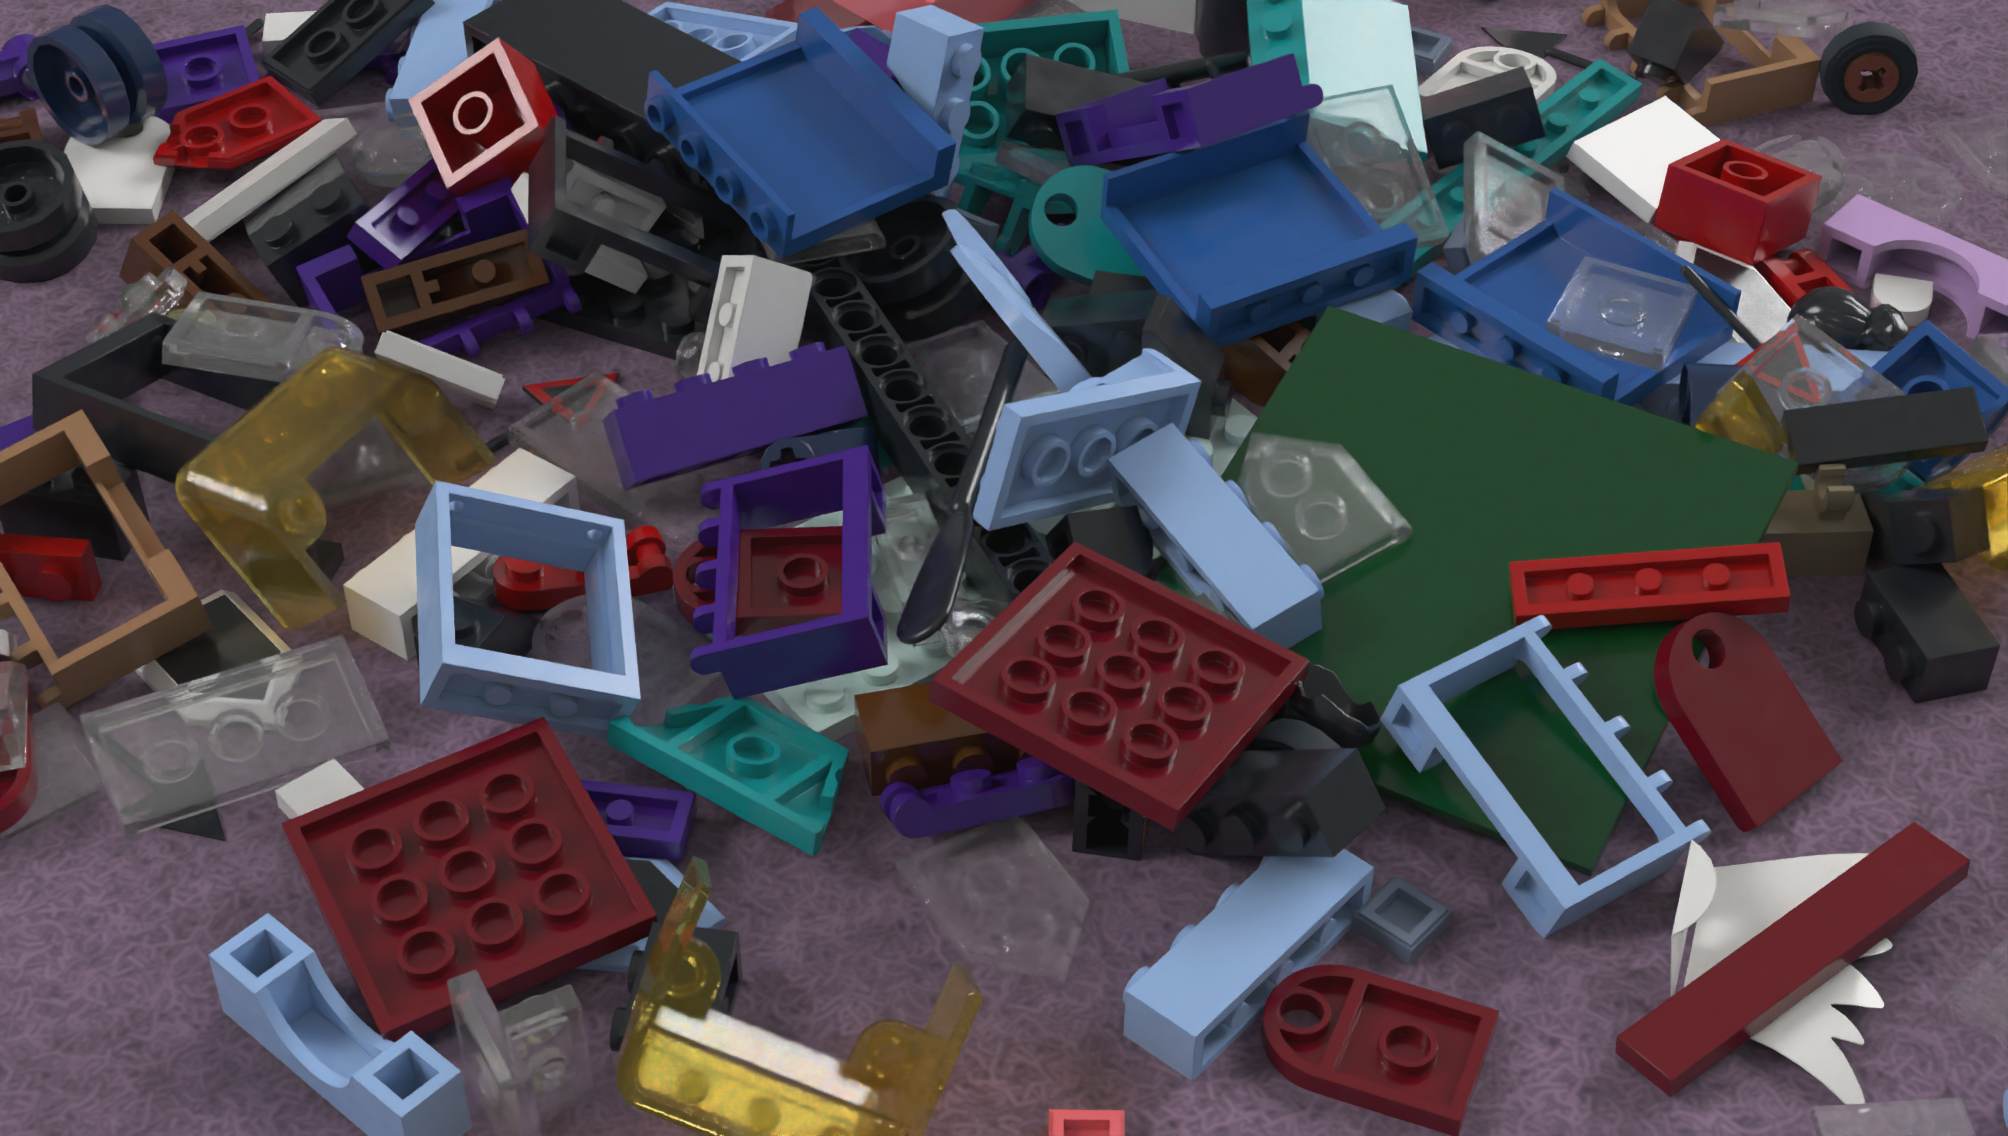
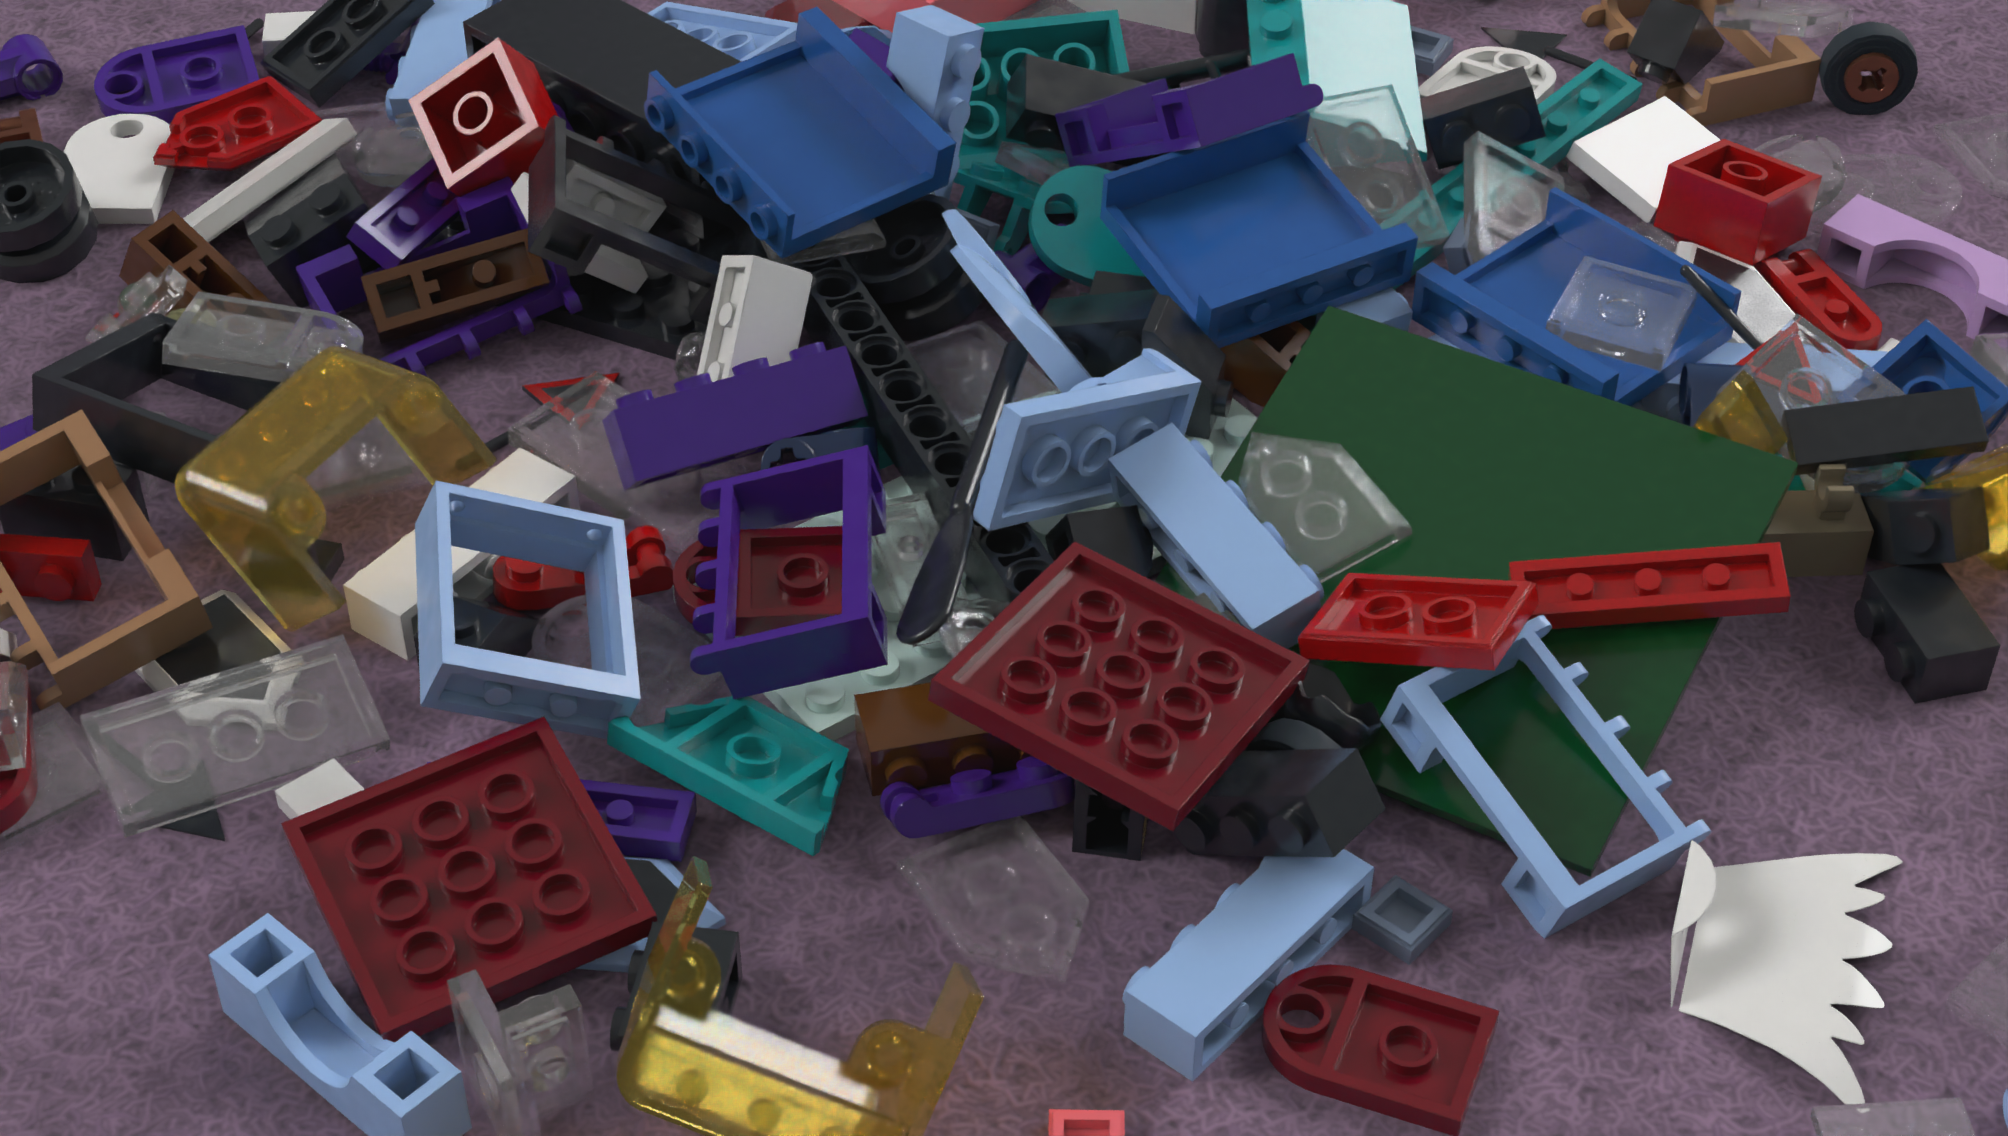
dark blue wheel [27,4,168,146] -> none
white tile [375,330,505,410] -> none
dark red tile [1615,822,1970,1097] -> none
dark red tile [1654,612,1843,832] -> none
black hair [1786,286,1909,352] -> none
white tile [1870,273,1933,327] -> none
none -> red tile [1298,573,1539,671]

